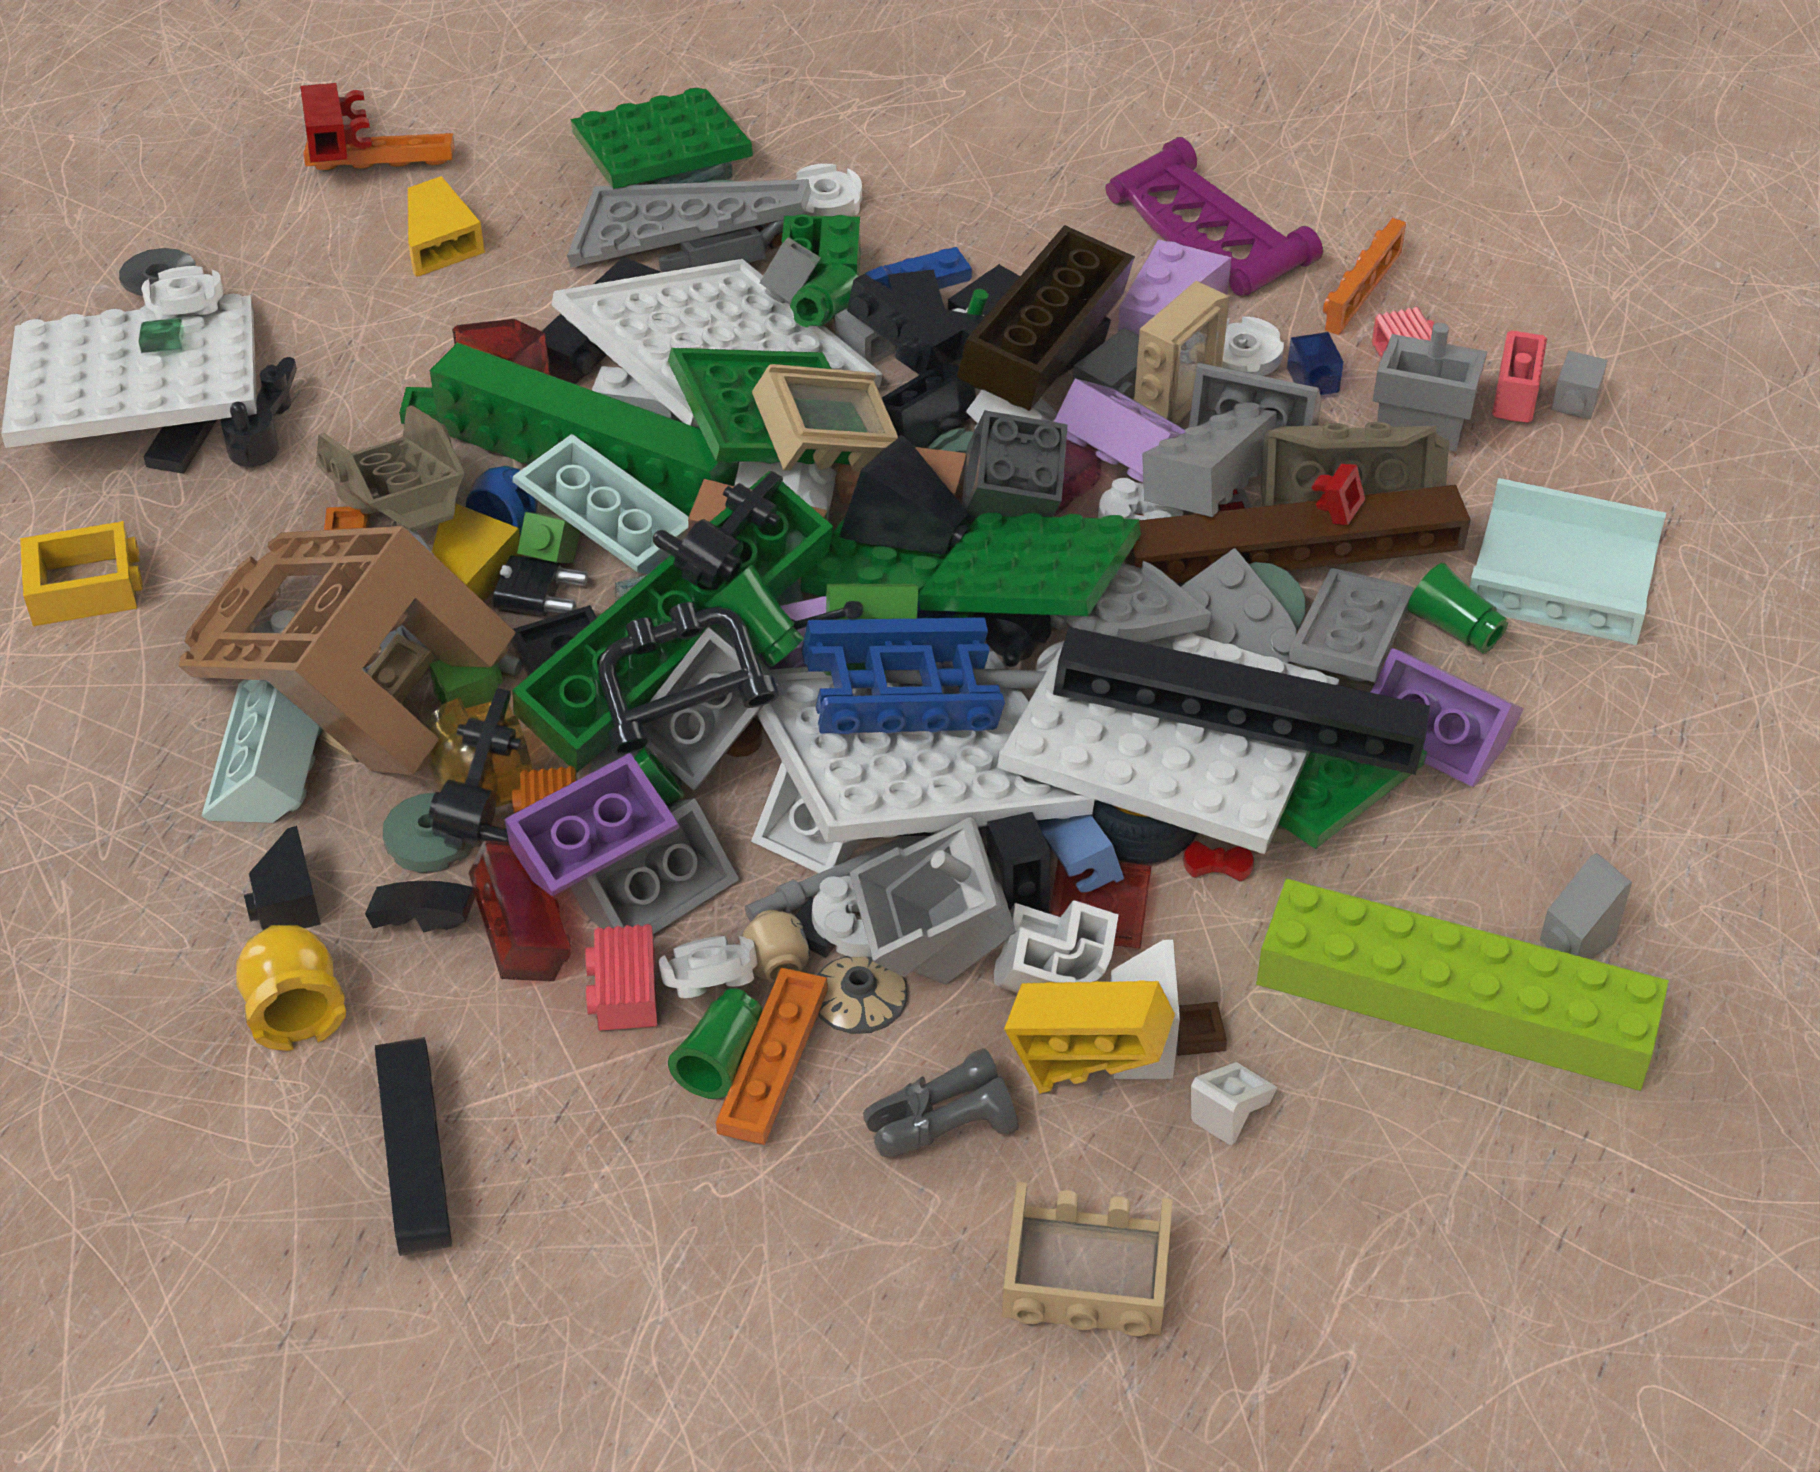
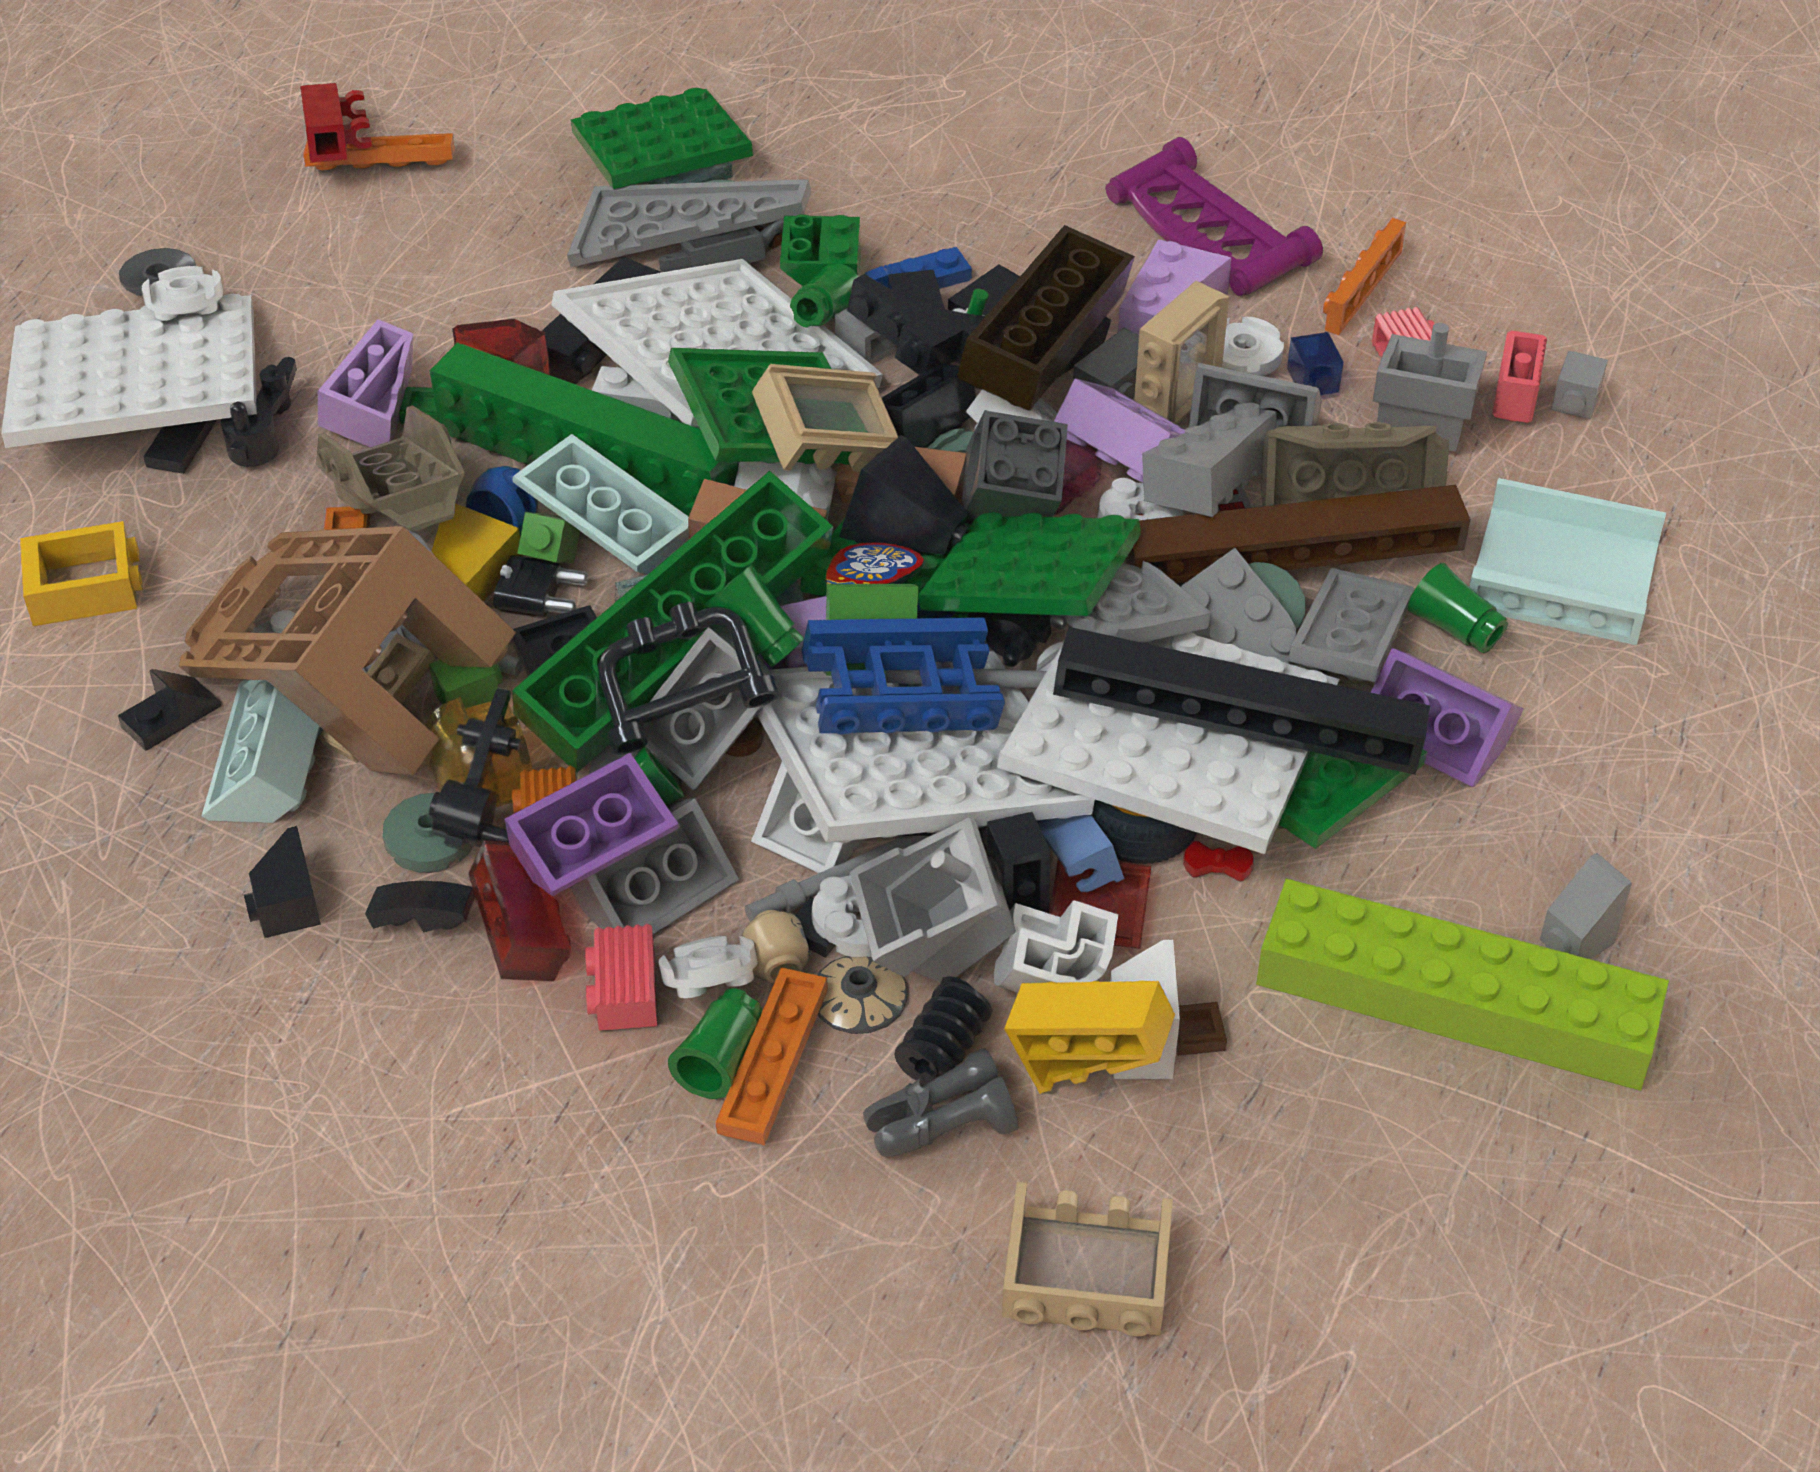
clear green tile [138,318,184,353] -> none
yellow tile [236,925,346,1051] -> none
black beam [375,1037,452,1256] -> none
yellow slope [408,176,485,277] -> none
black piece [653,471,783,591] -> none
light grey brick [759,237,821,303] -> none
black hinge [792,601,863,631] -> none
white plate [796,163,862,217] -> none
white slope [1191,1062,1277,1145] -> none
red tile [1311,464,1365,525] -> none
none -> black slope [118,669,221,751]
none -> lavender wedge [318,319,413,447]
none -> shield [825,543,924,588]
none -> black piece [894,976,993,1083]

